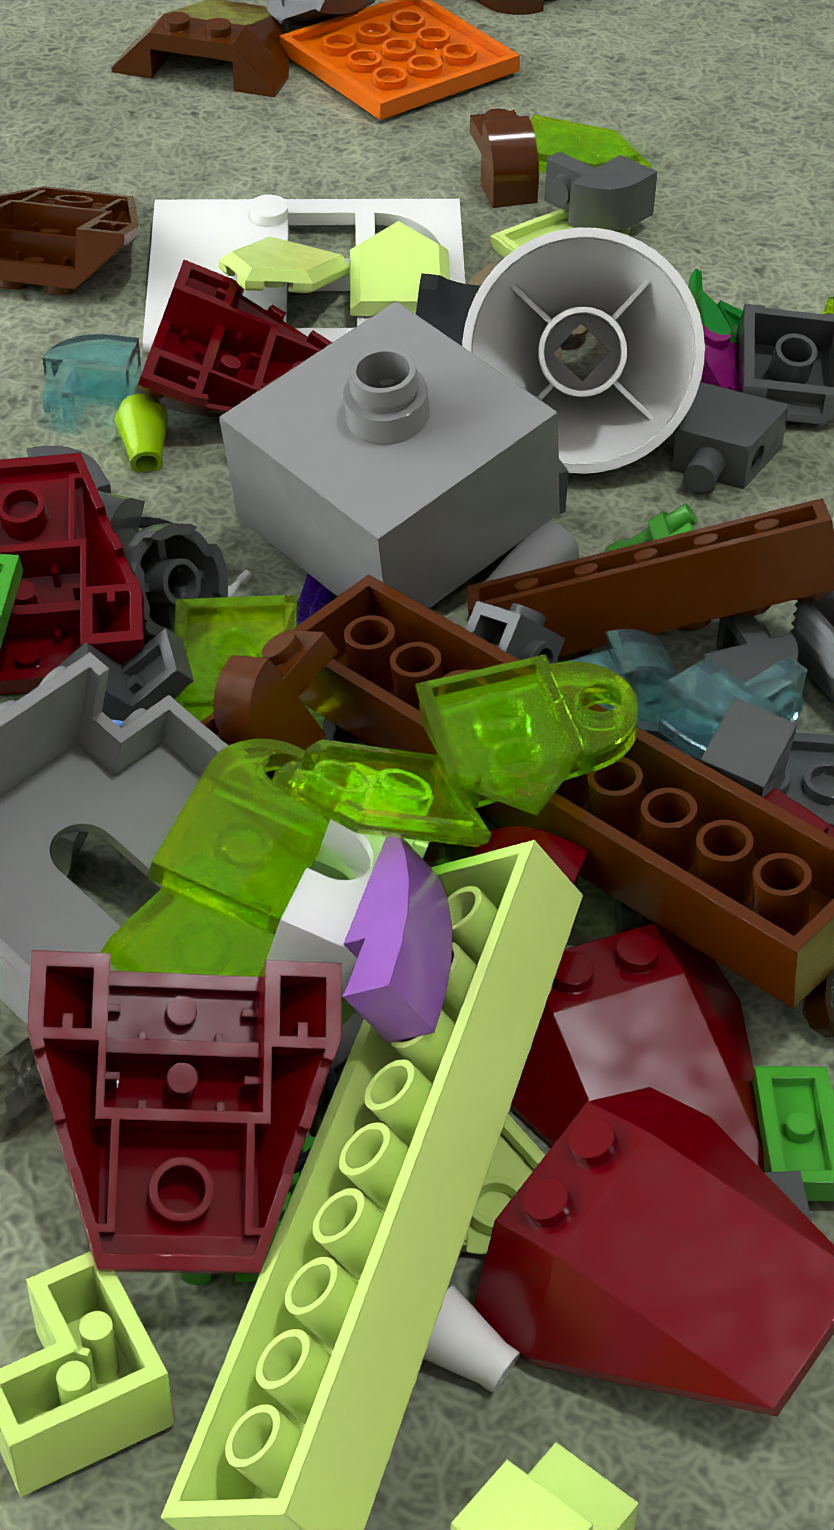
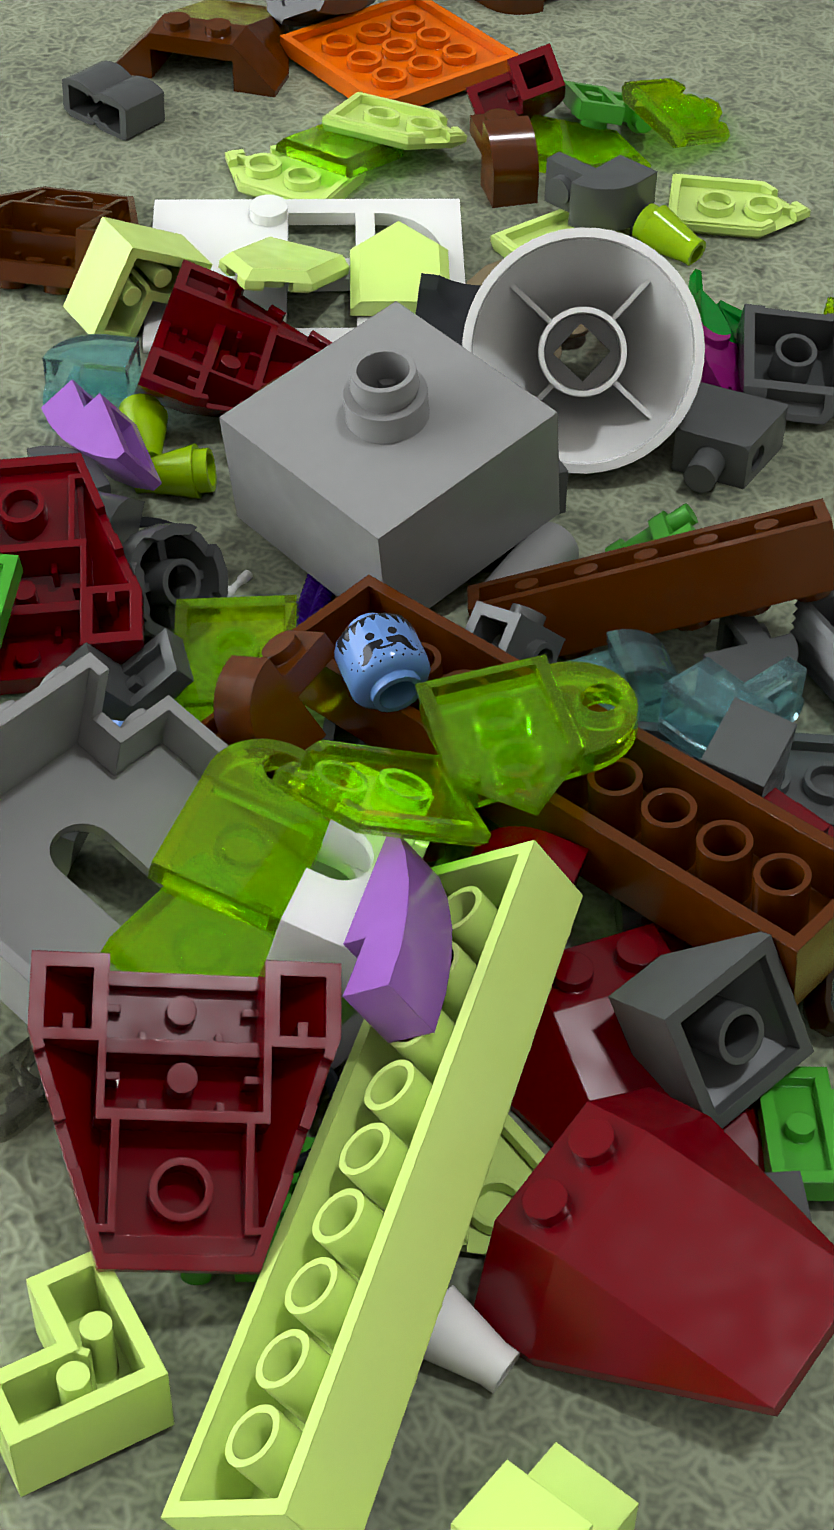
none -> medium lavender slope [41,380,162,491]
none -> dark grey brick [62,60,165,140]
none -> yellowish green brick [63,217,213,344]
none -> lime cone [134,443,217,499]
none -> yellowish green tile [225,144,366,199]
none -> clear neon green tile [276,124,404,179]
none -> yellowish green tile [322,92,467,150]
none -> medium blue head [334,612,431,712]
none -> dark red brick [466,43,566,121]
none -> bright green plate [563,80,653,133]
none -> dark grey slope [608,931,814,1129]
none -> clear neon green tile [622,78,730,148]
none -> lime cone [632,203,706,266]
none -> yellowish green tile [668,174,811,239]

